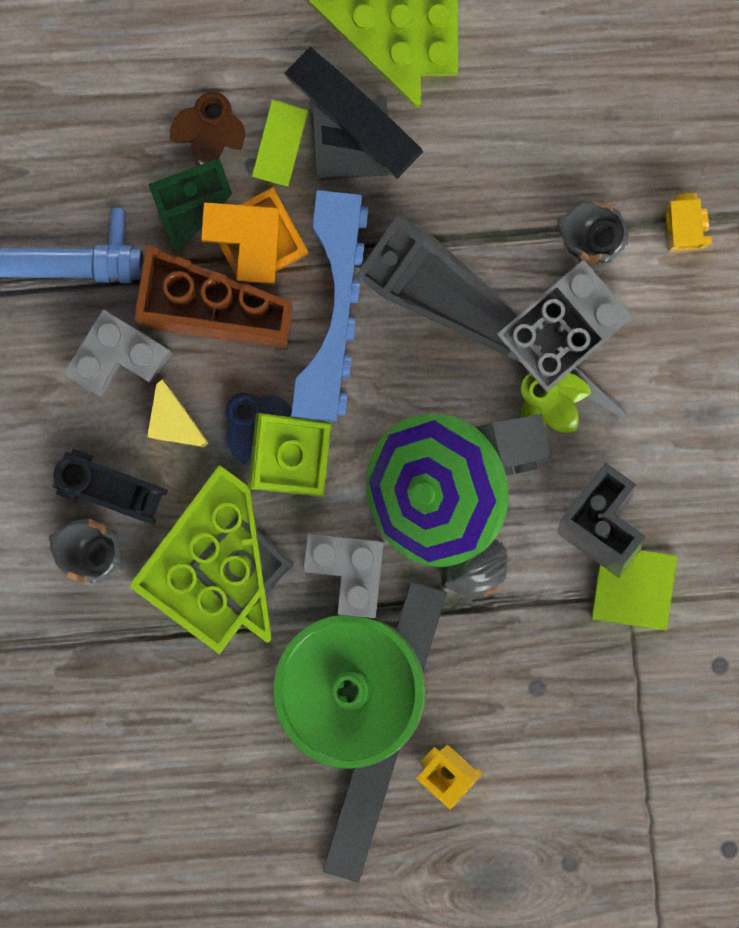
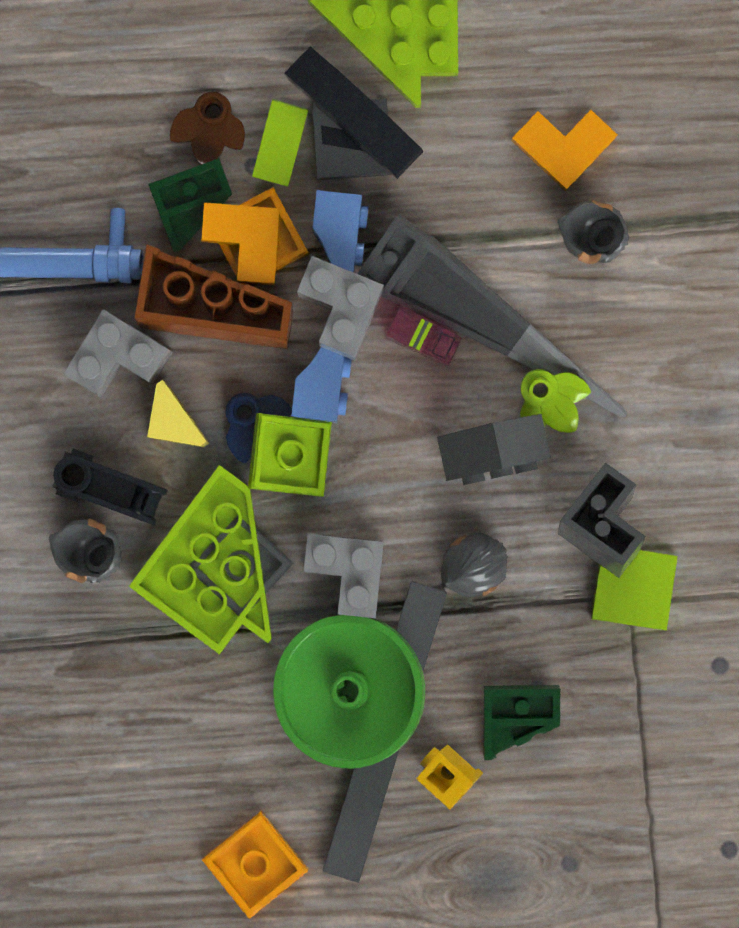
dish [366,413,508,567] -> none
light grey slope [497,259,633,392] -> none
yellow brick [665,193,712,251] -> none
none -> light orange tile [202,810,308,919]
none -> light grey brick [297,256,384,361]
none -> clear pink leg [386,305,462,366]
none -> dark green wing [483,685,561,760]
none -> light orange tile [511,110,618,191]

